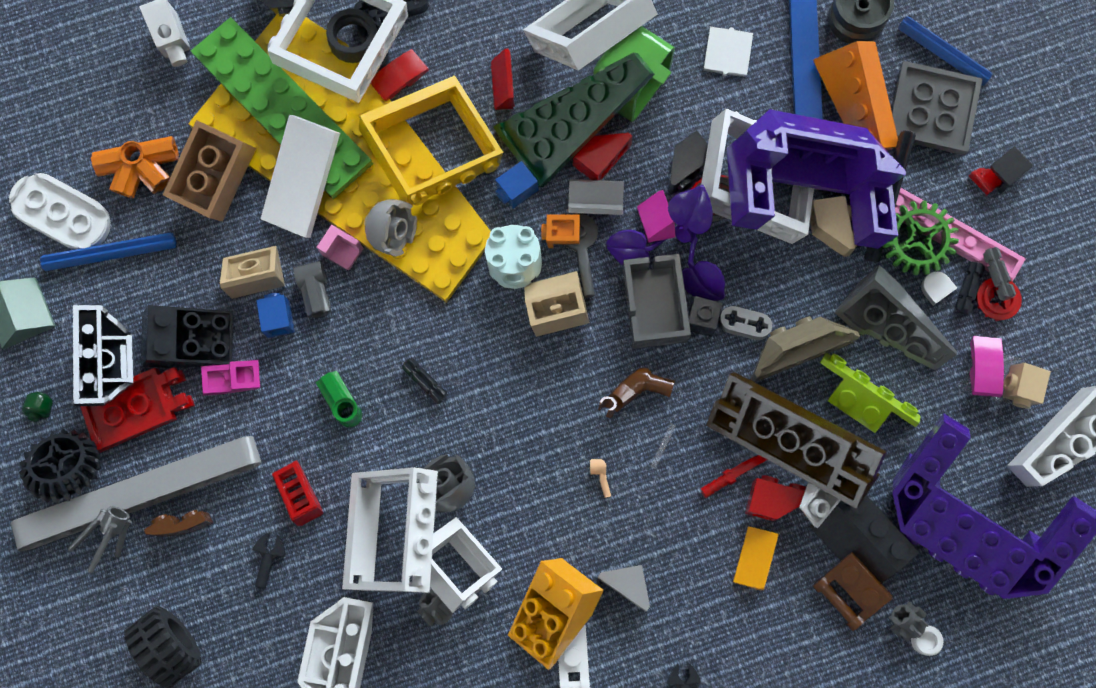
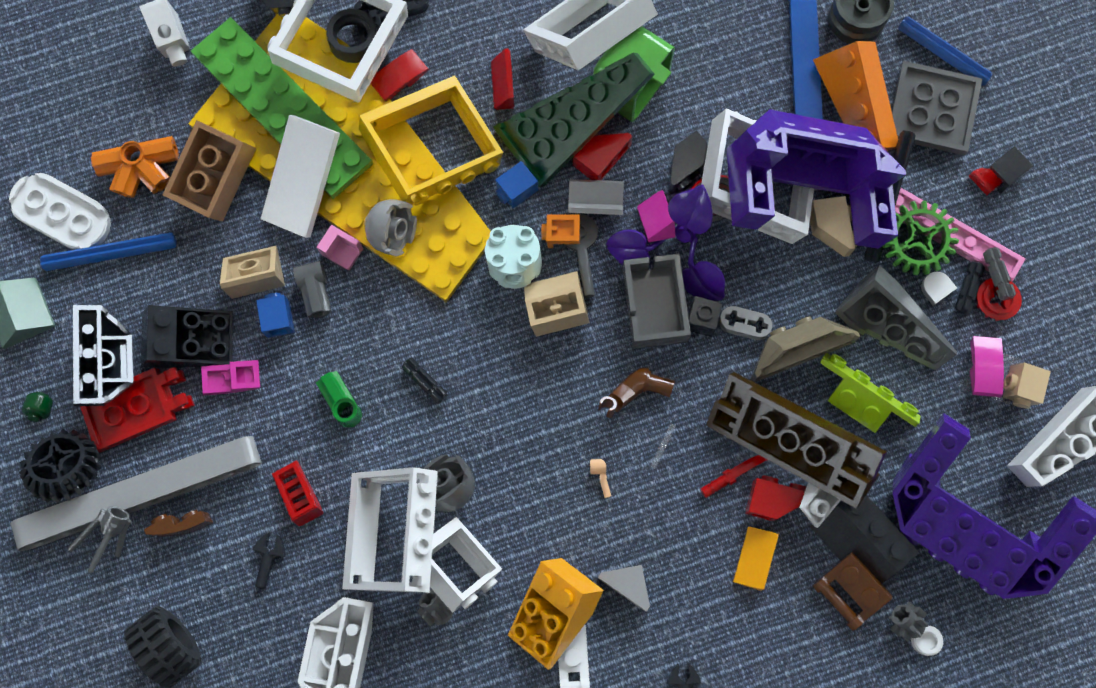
white piece [703,27,753,77] -> none

